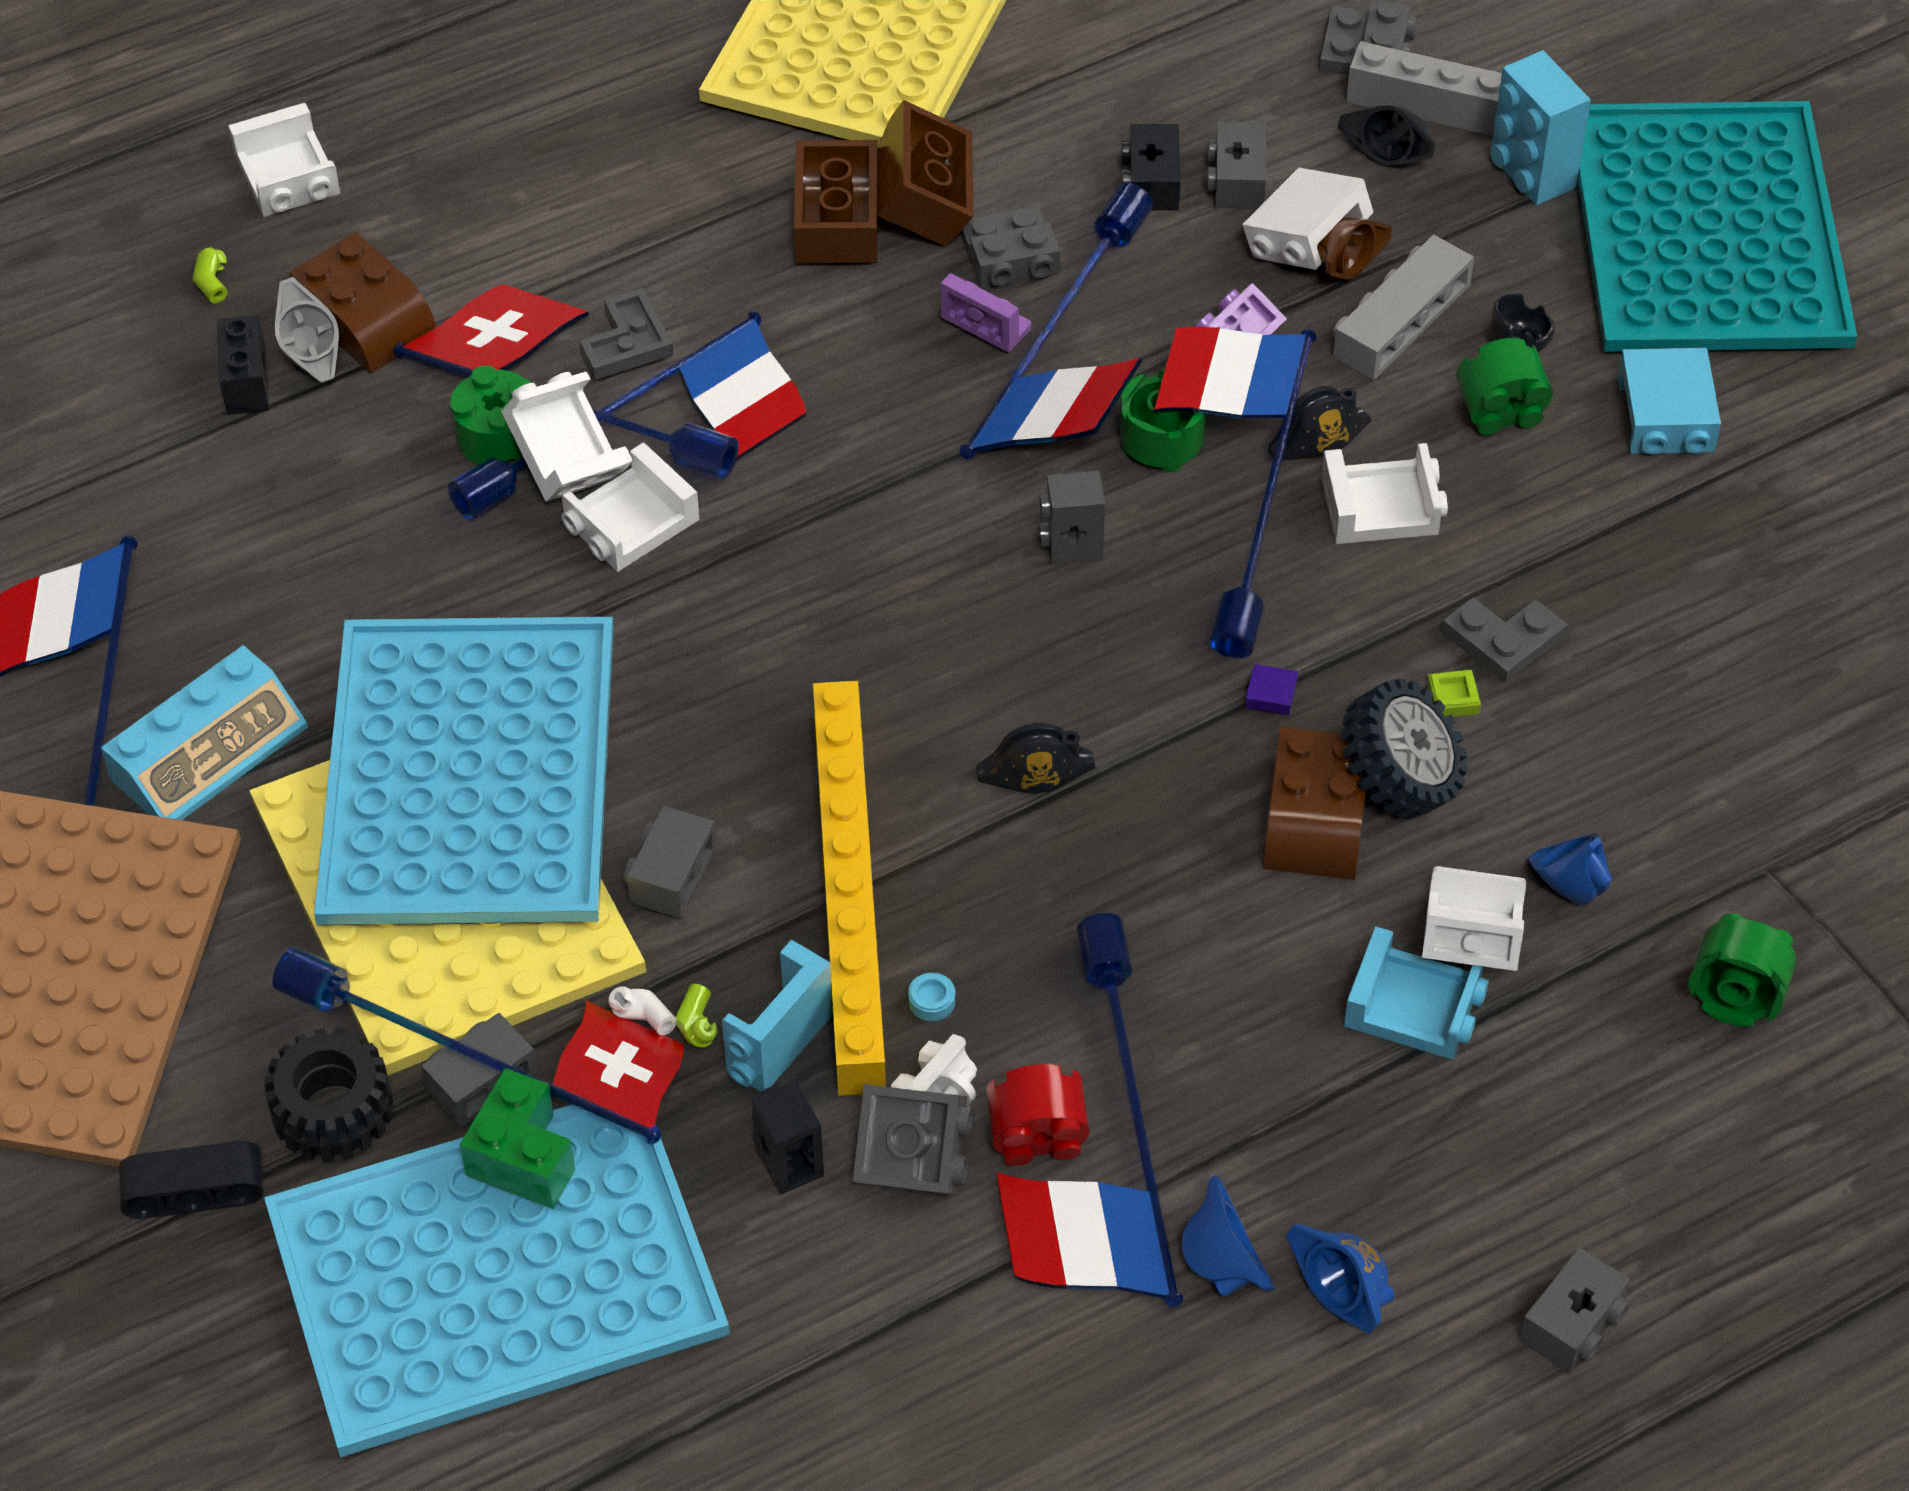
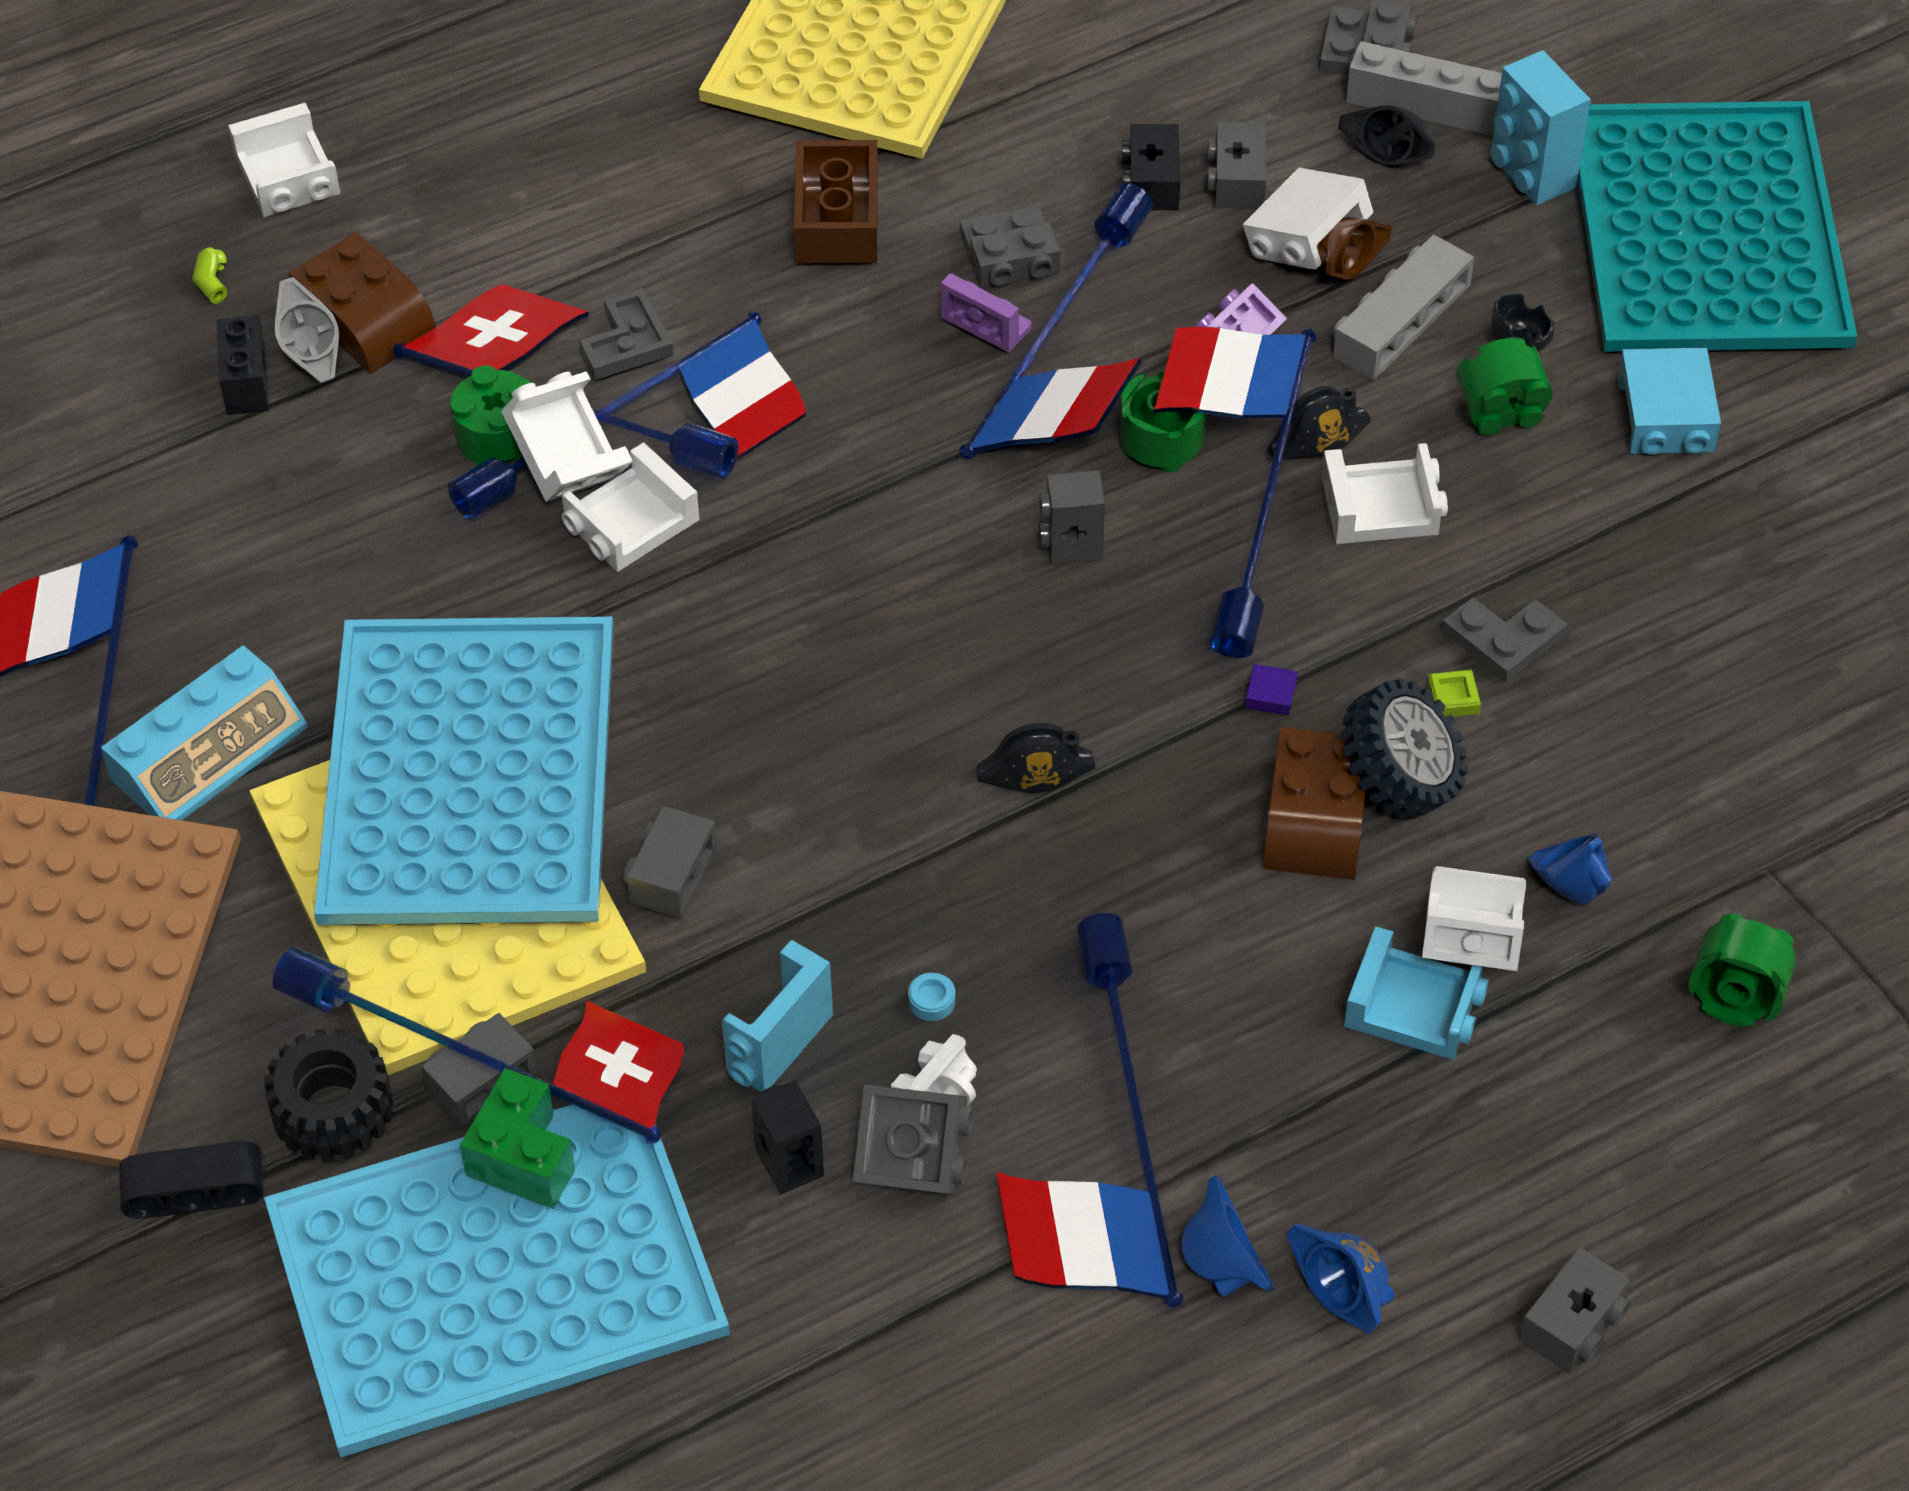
white arm [608,986,676,1035] -> none
lime arm [675,984,718,1048] -> none
yellow brick [813,681,886,1096] -> none
reddish brown brick [877,100,973,247] -> none
red brick [986,1064,1090,1166] -> none

